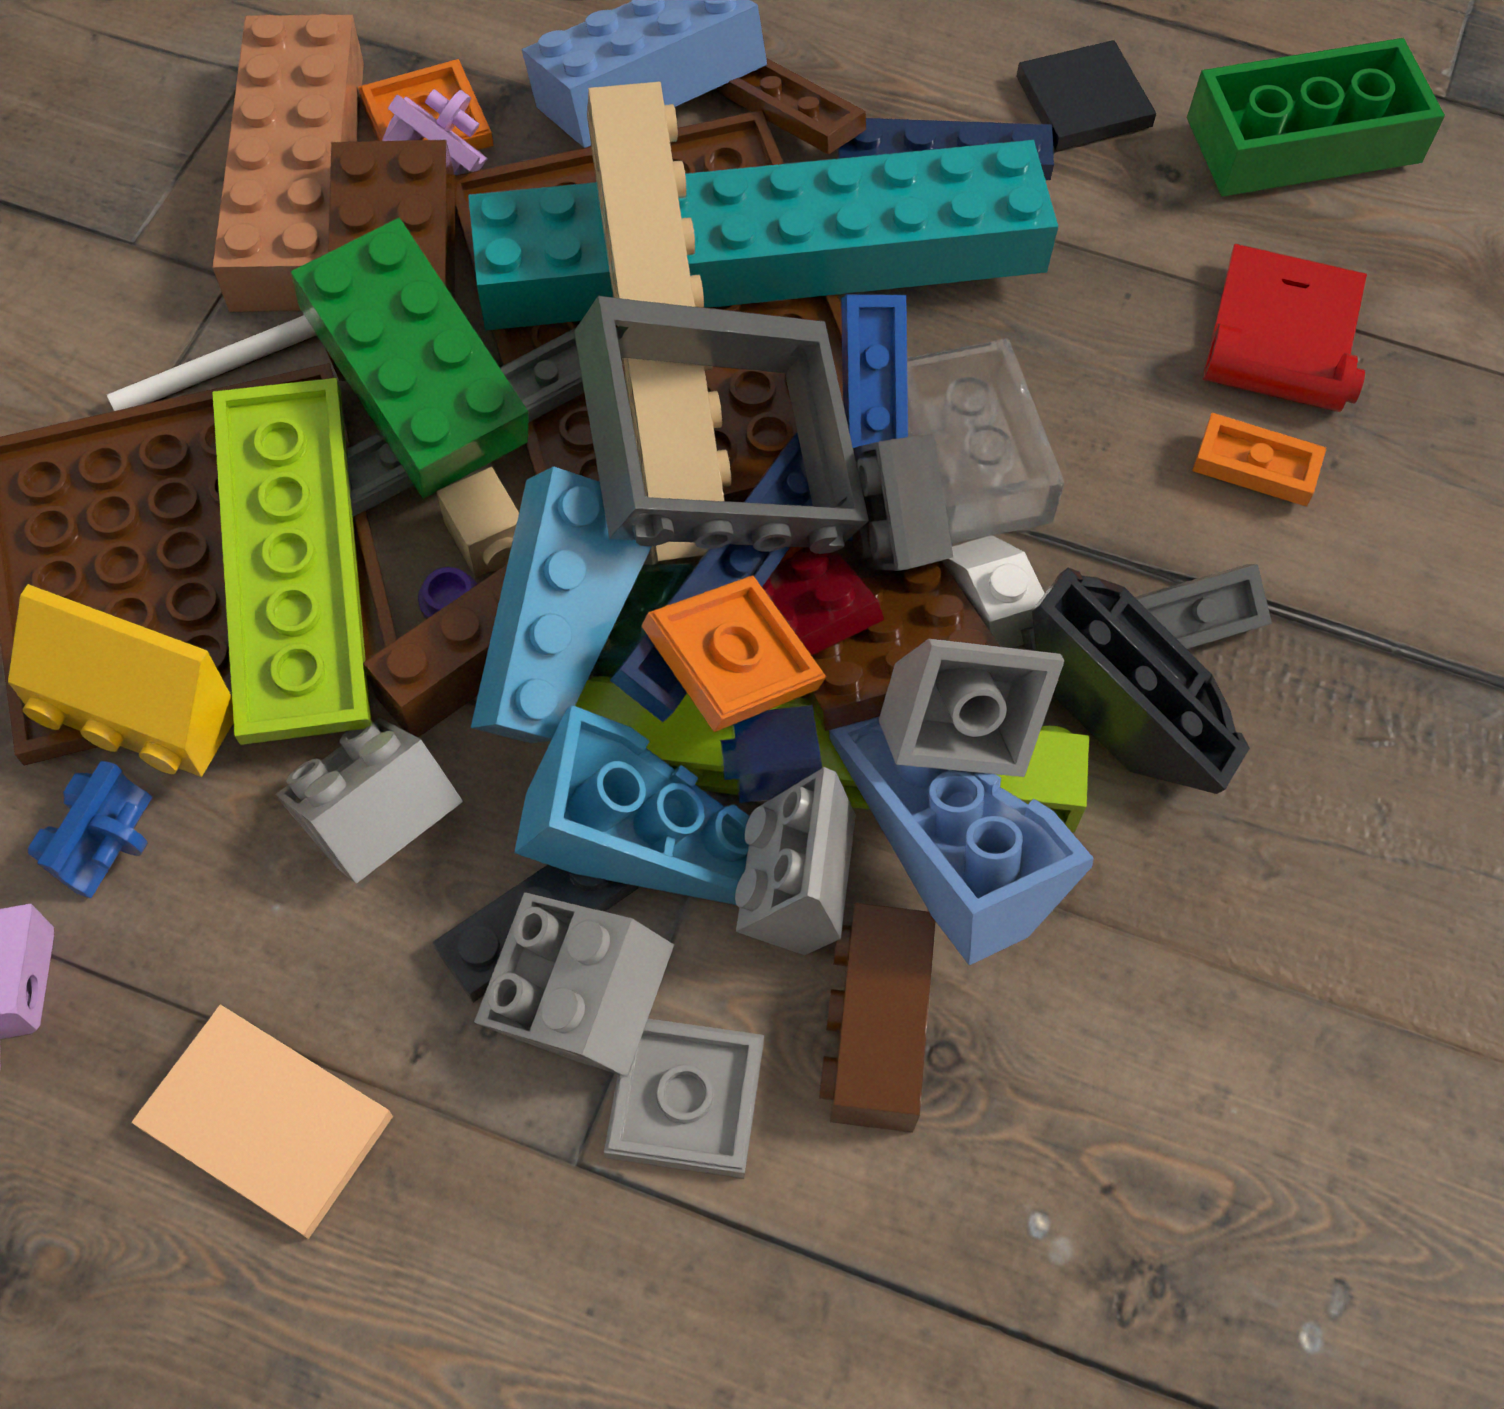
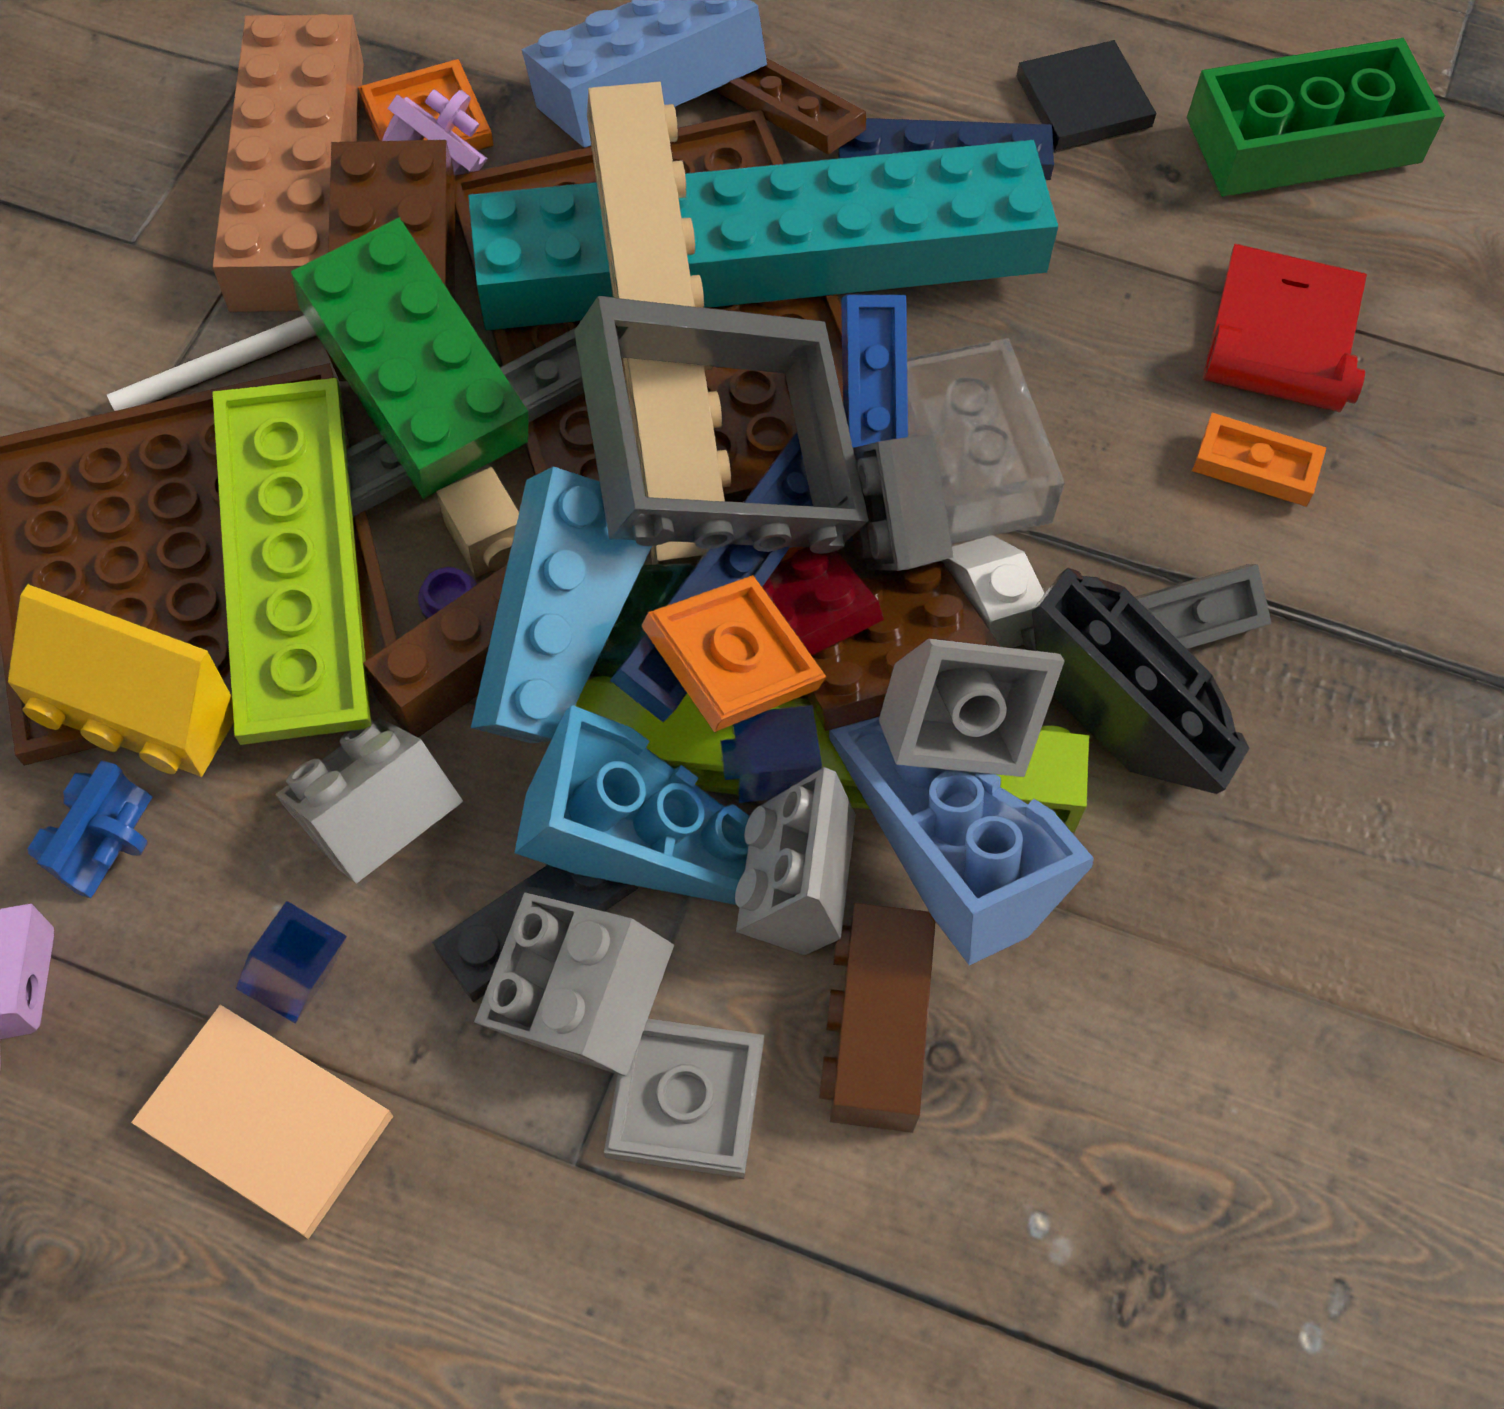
none -> clear blue brick [236,901,347,1024]

